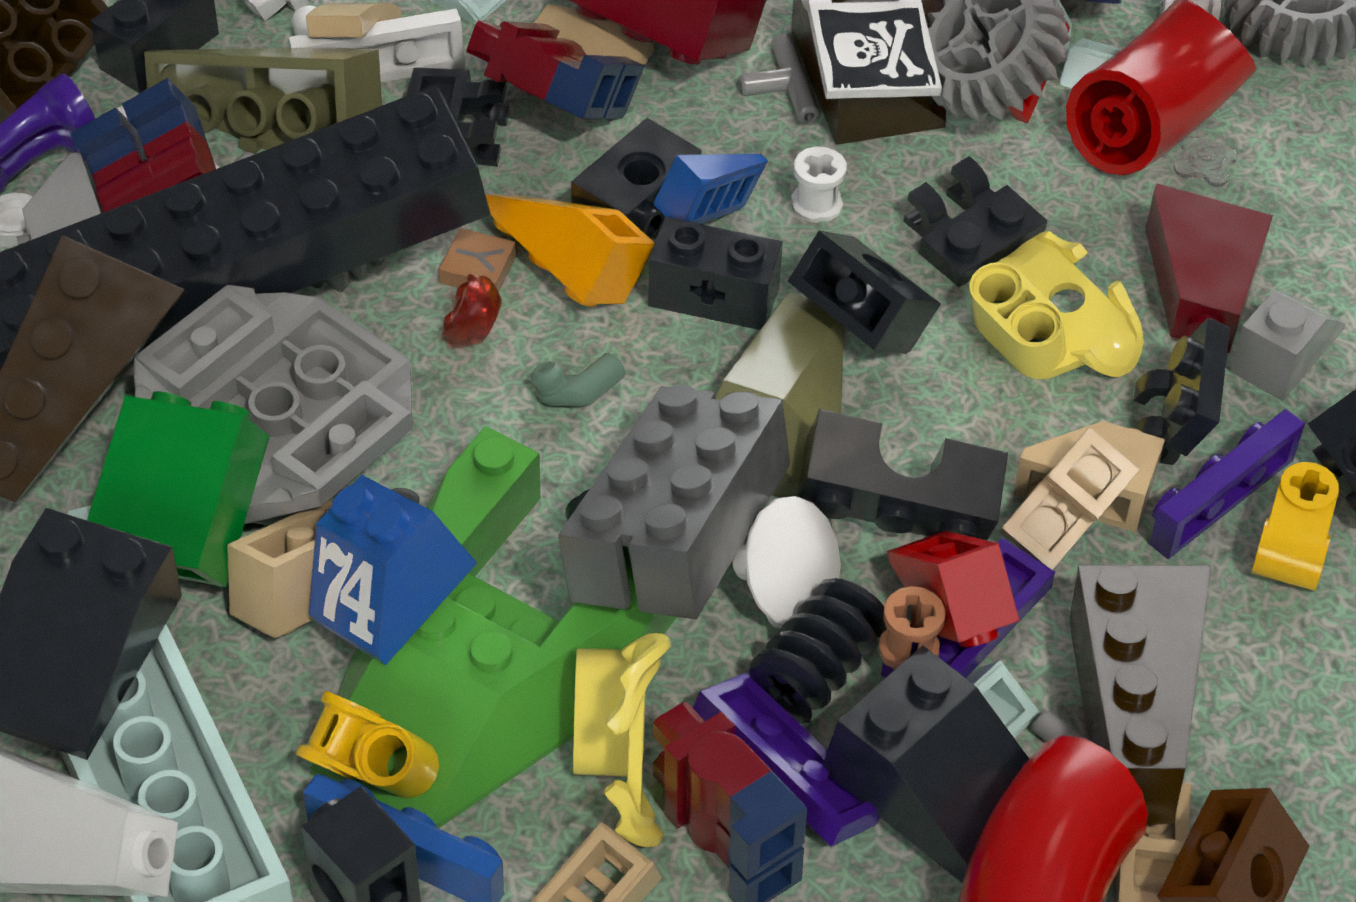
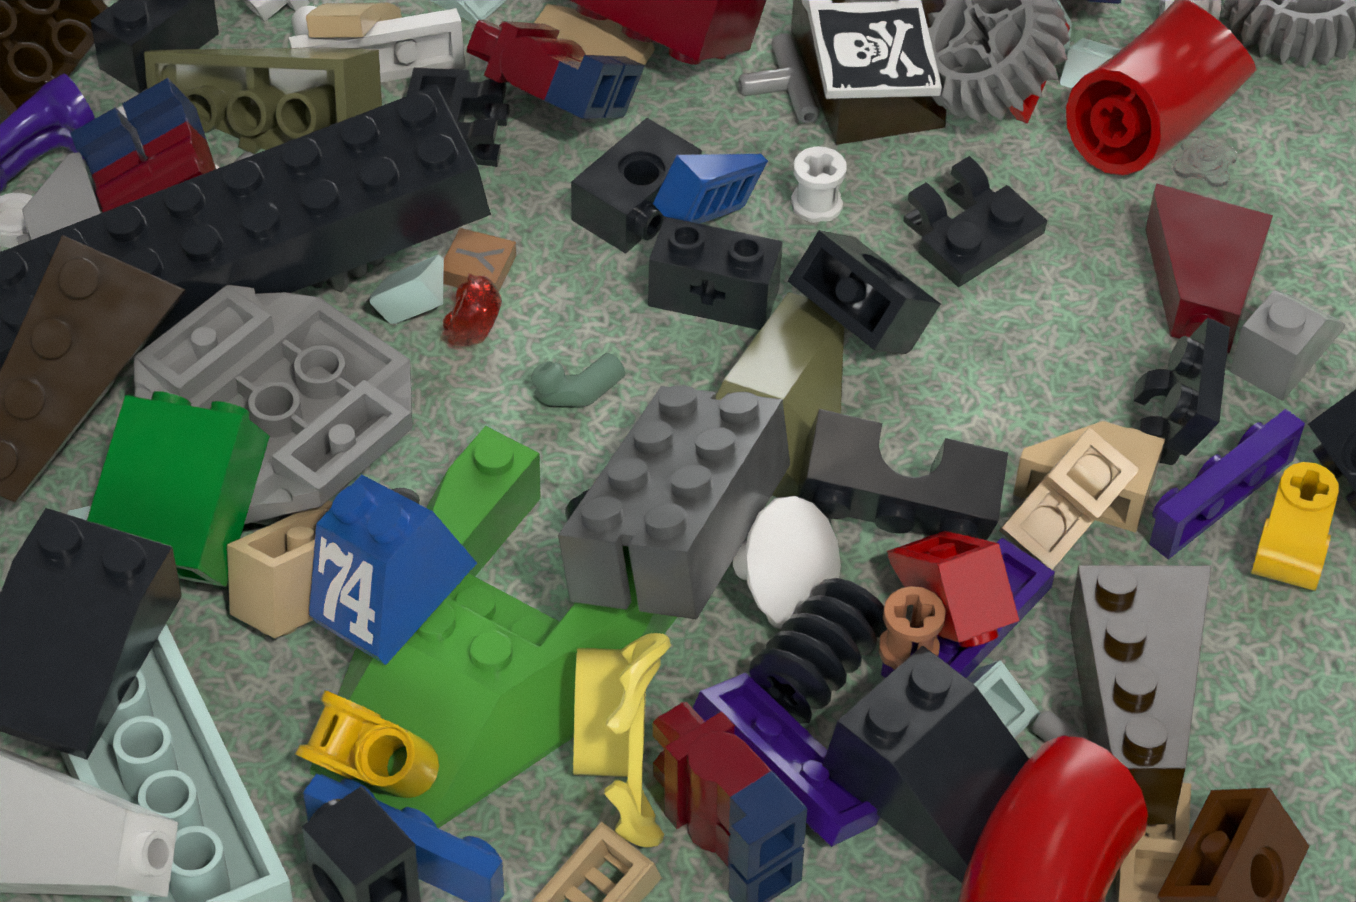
light orange slope [486,194,655,307] -> none
light yellow piece [969,231,1144,379] -> none
none -> light aqua slope [369,254,444,324]

